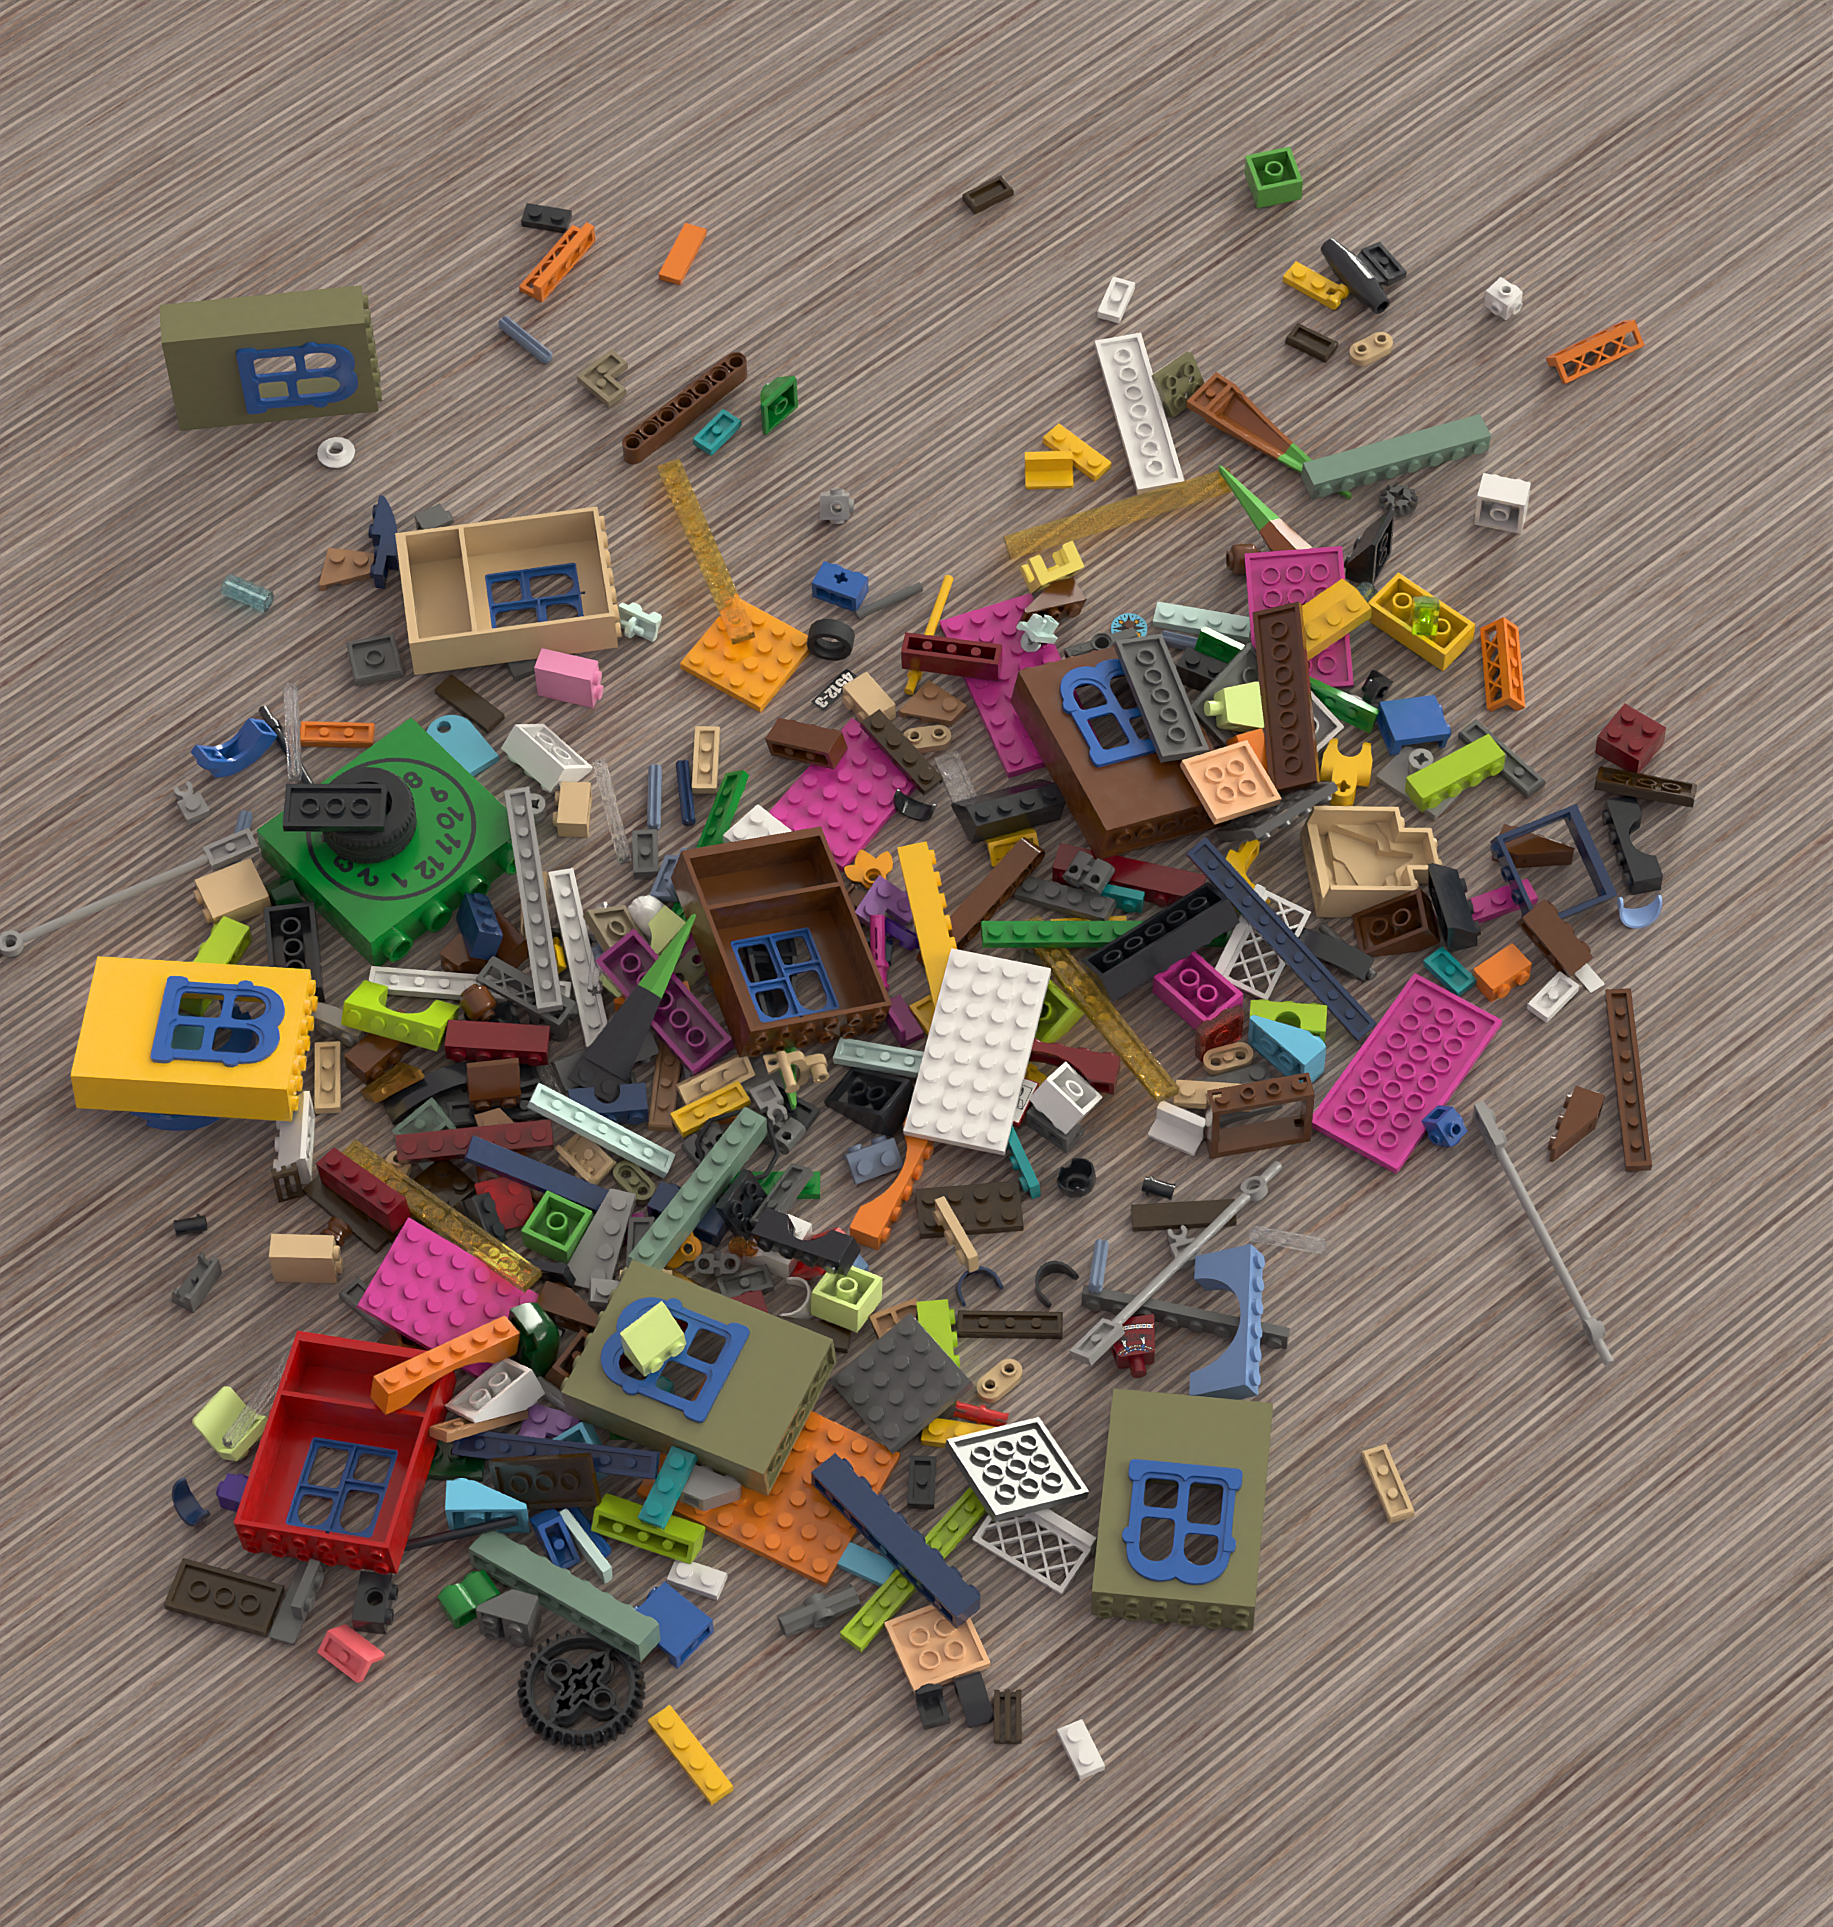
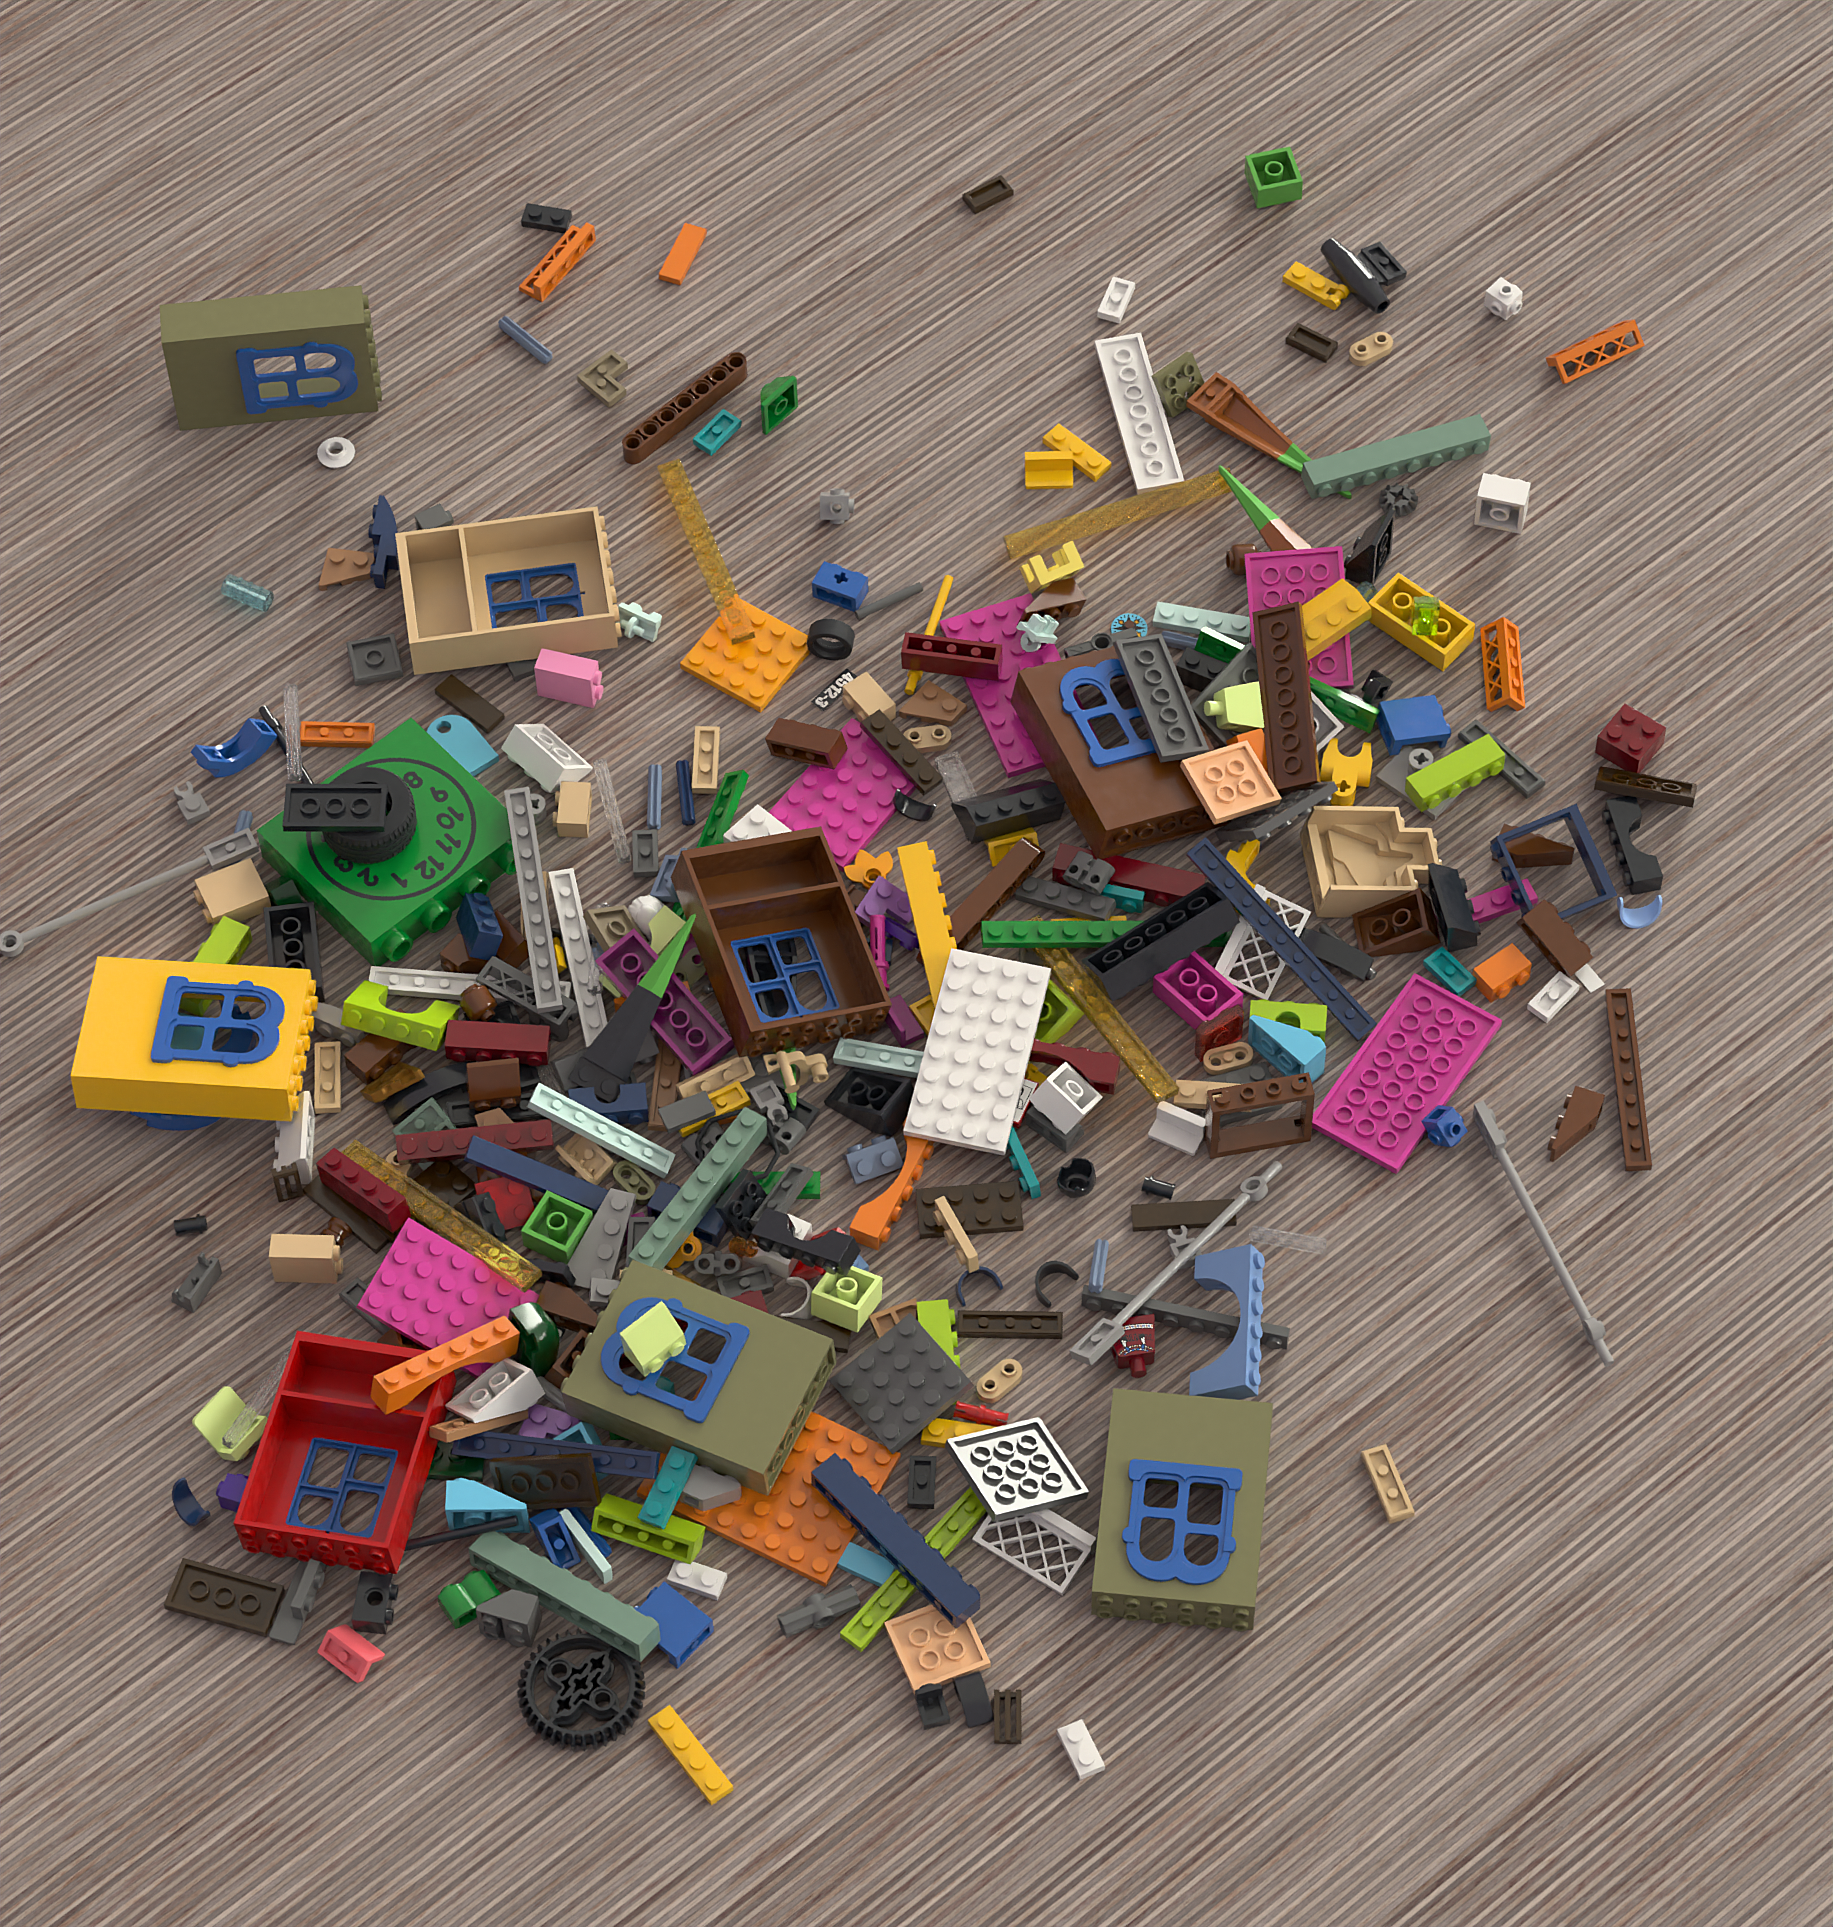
none -> dark grey tile [658,1091,716,1134]

